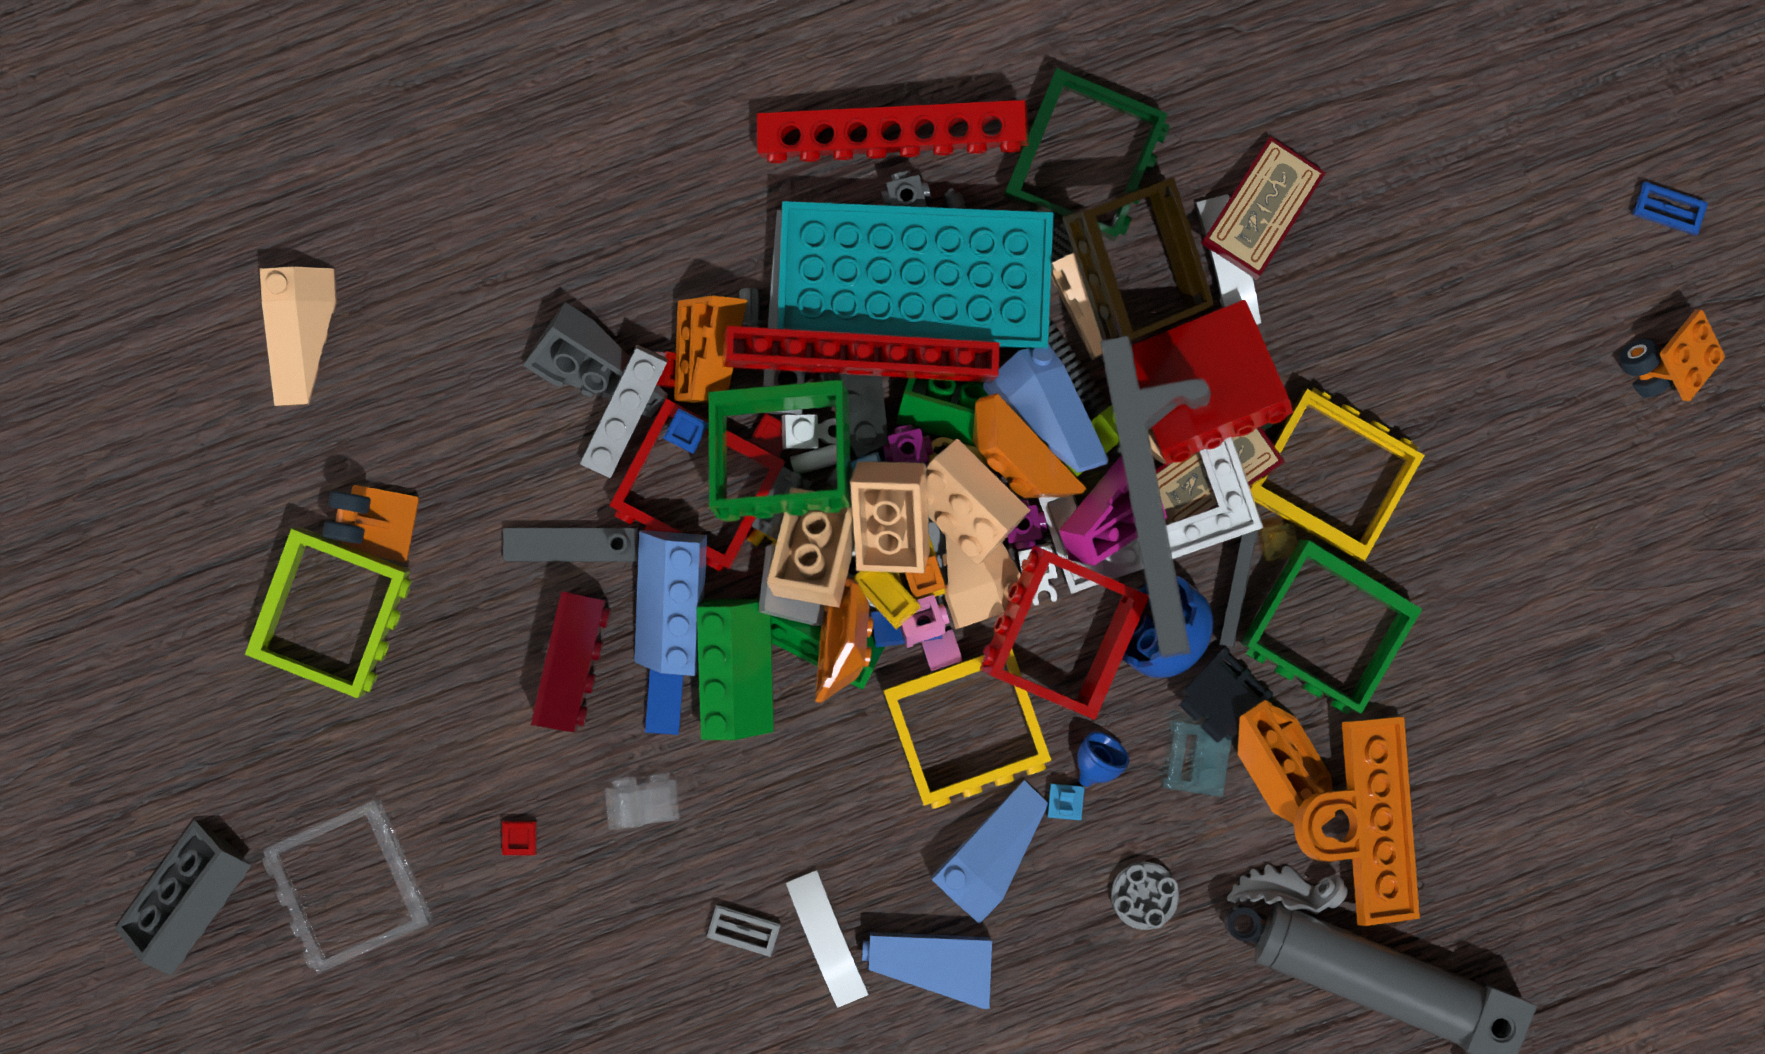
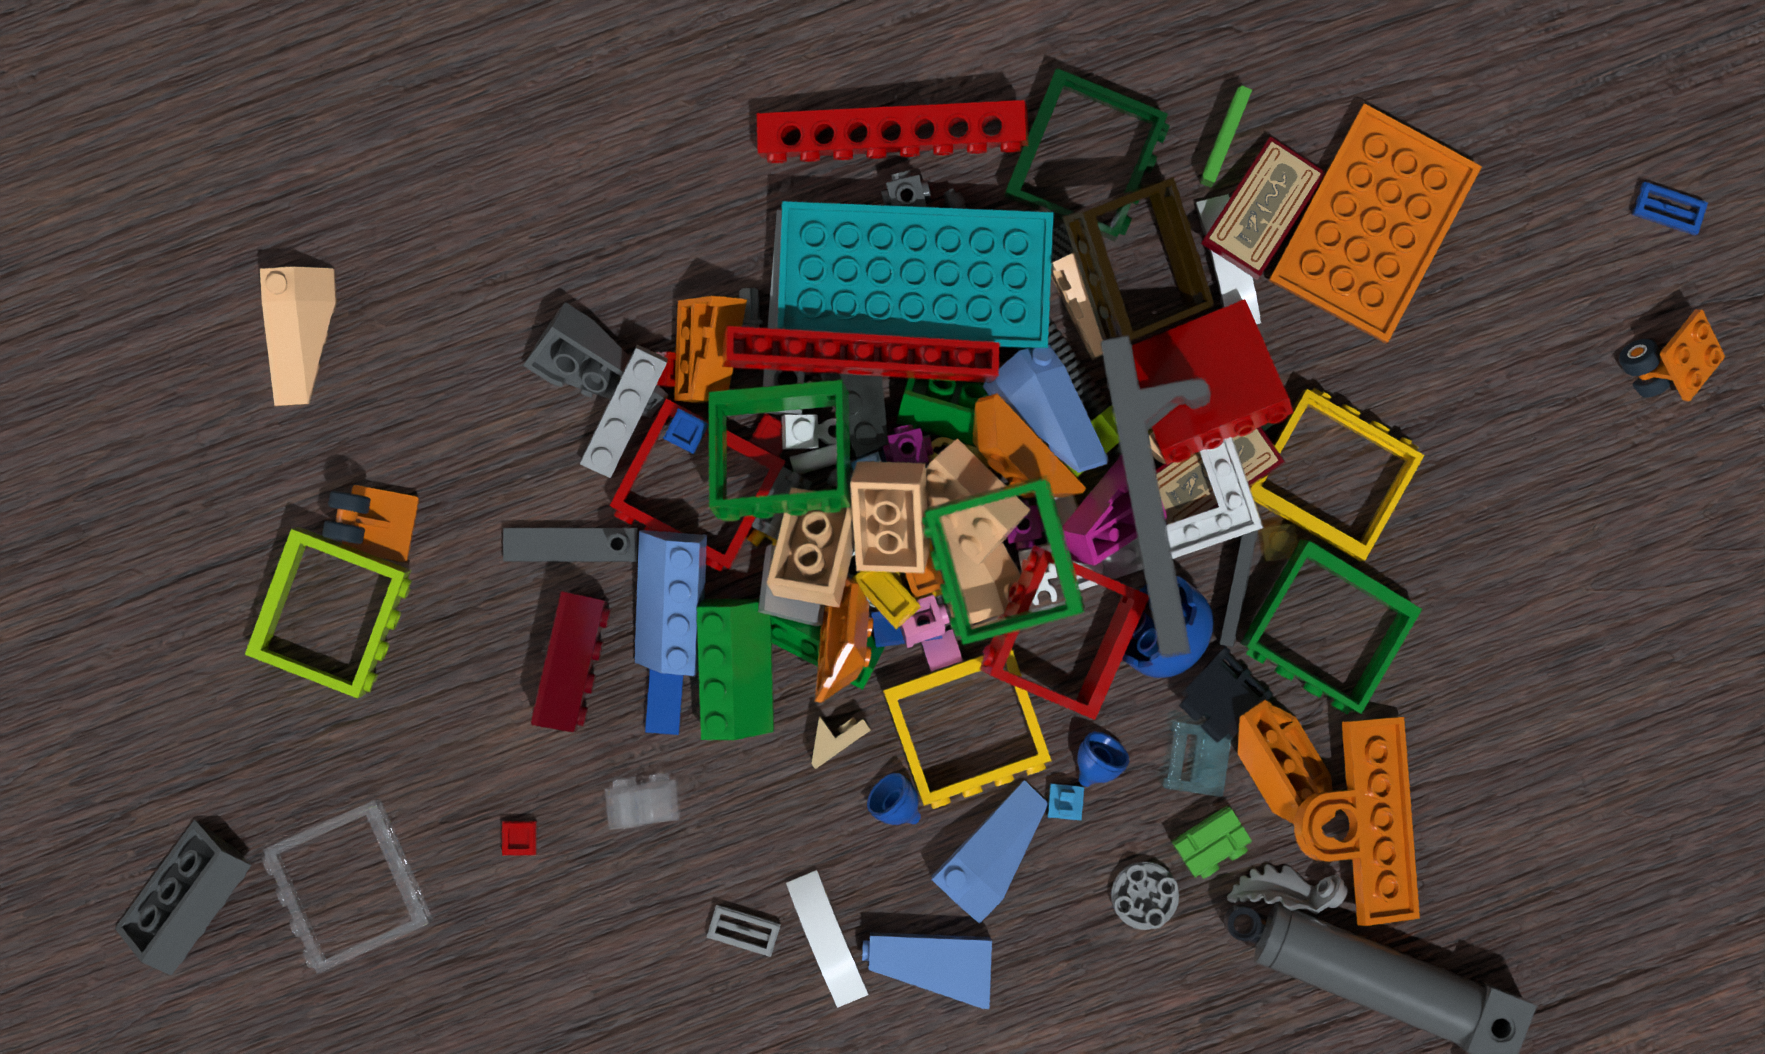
none -> tan slope [812,716,871,769]
none -> blue helmet [867,773,921,825]
none -> green window [922,475,1085,645]
none -> bright green brick [1171,806,1252,879]
none -> bright green tile [1200,85,1252,188]
none -> orange plate [1268,103,1482,344]

